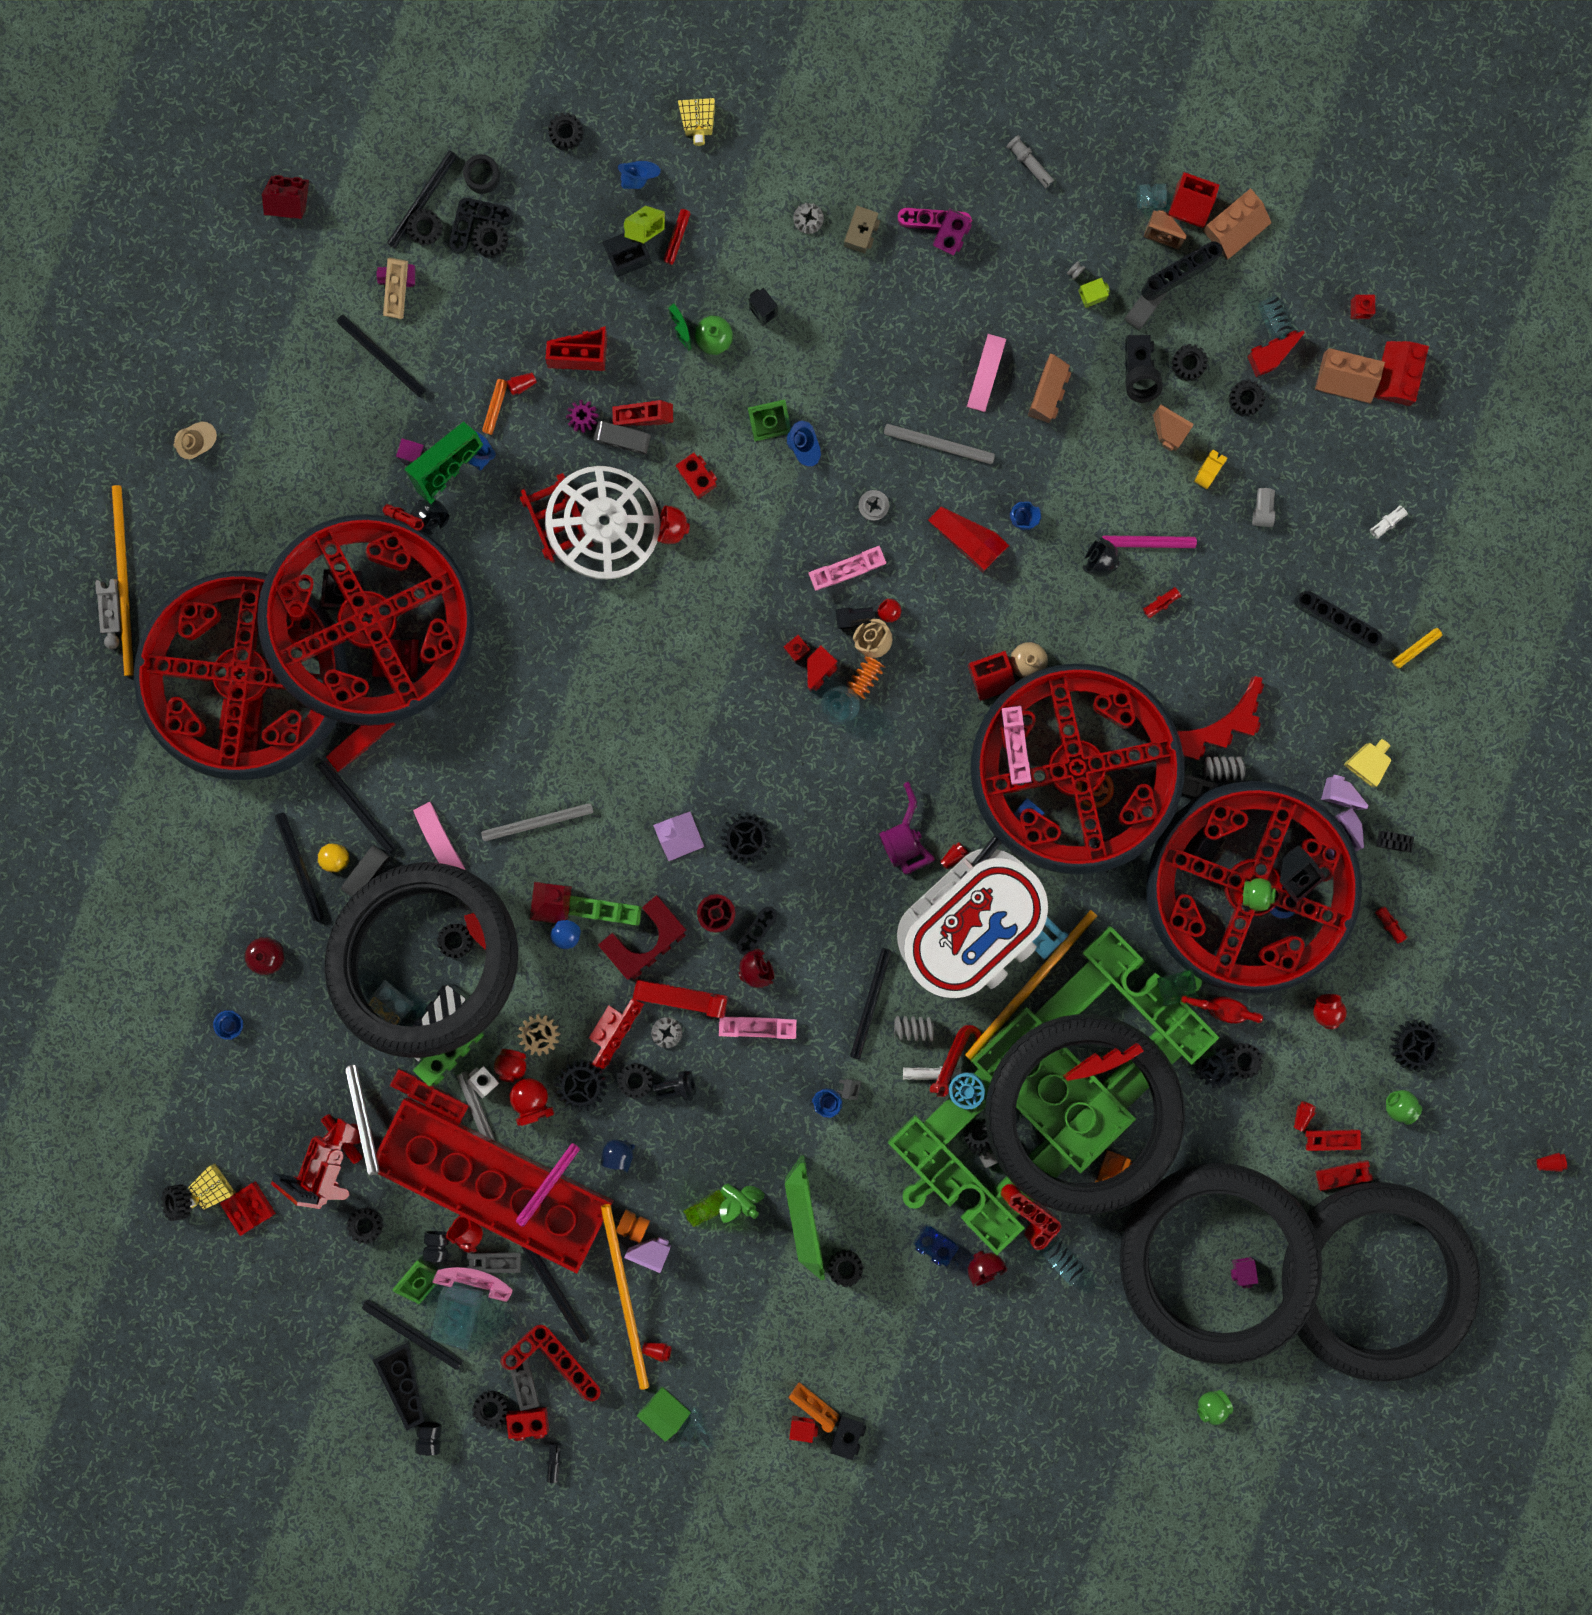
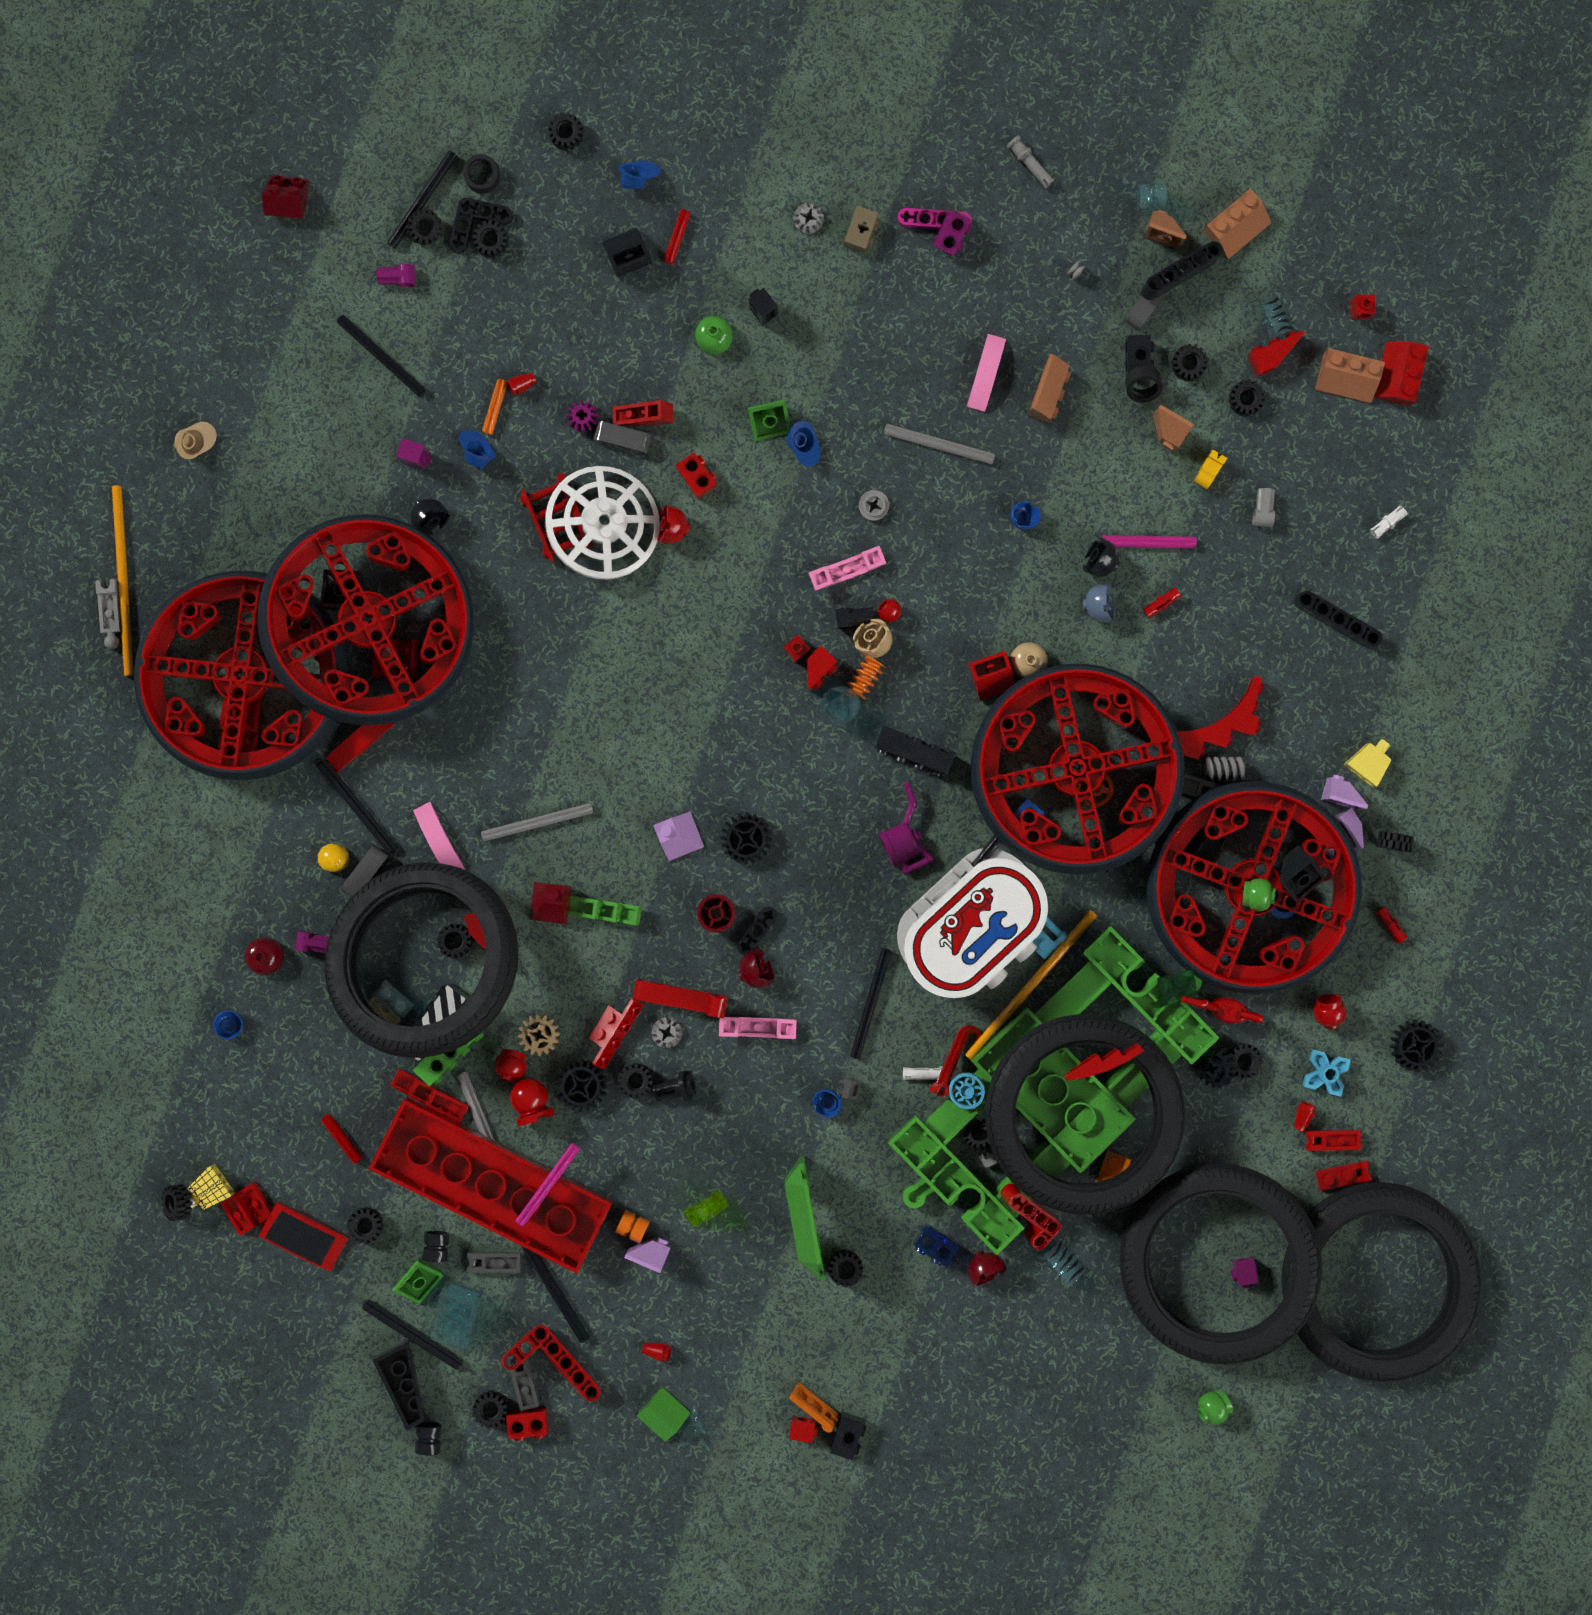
red container [271,1118,361,1209] -> none
black axle [275,813,324,921] -> none
axle [346,1065,380,1175] -> none
tan tile [383,258,408,319] -> none
red pin [383,504,424,531] -> none
green wedge [404,421,483,504] -> none
bright pink slope [433,1267,512,1302] -> none
red helmet [446,1215,483,1253] -> none
white brick [467,1066,499,1099] -> none
red wedge [545,326,607,371] -> none
black axle [546,1443,562,1483] -> none
blue hair [550,920,581,949] -> none
dark red arch [598,895,687,980] -> none
dark blue helmet [600,1139,635,1173] -> none
light orange piece [601,1204,649,1390] -> none
lime brick [624,206,665,243] -> none
green slope [668,303,691,351] -> none
light yellow torso [678,98,715,146] -> none
bright green plant [720,1183,765,1223] -> none
light grey piece [894,1016,934,1041] -> none
red wedge [928,507,1009,573] -> none
red cone [940,842,969,869] -> none
bright pink slope [1002,706,1031,785] -> none
lime brick [1078,278,1110,308] -> none
red slope [1168,172,1220,228] -> none
bright green piece [1386,1090,1422,1125] -> none
yellow axle [1392,628,1443,669] -> none
red cone [1536,1153,1567,1172] -> none
none -> slope [259,1201,349,1272]
none -> magenta piece [295,931,329,953]
none -> black wedge [874,725,956,778]
none -> sand blue cylinder [1083,584,1115,622]
none -> medium azure plant [1303,1049,1351,1097]

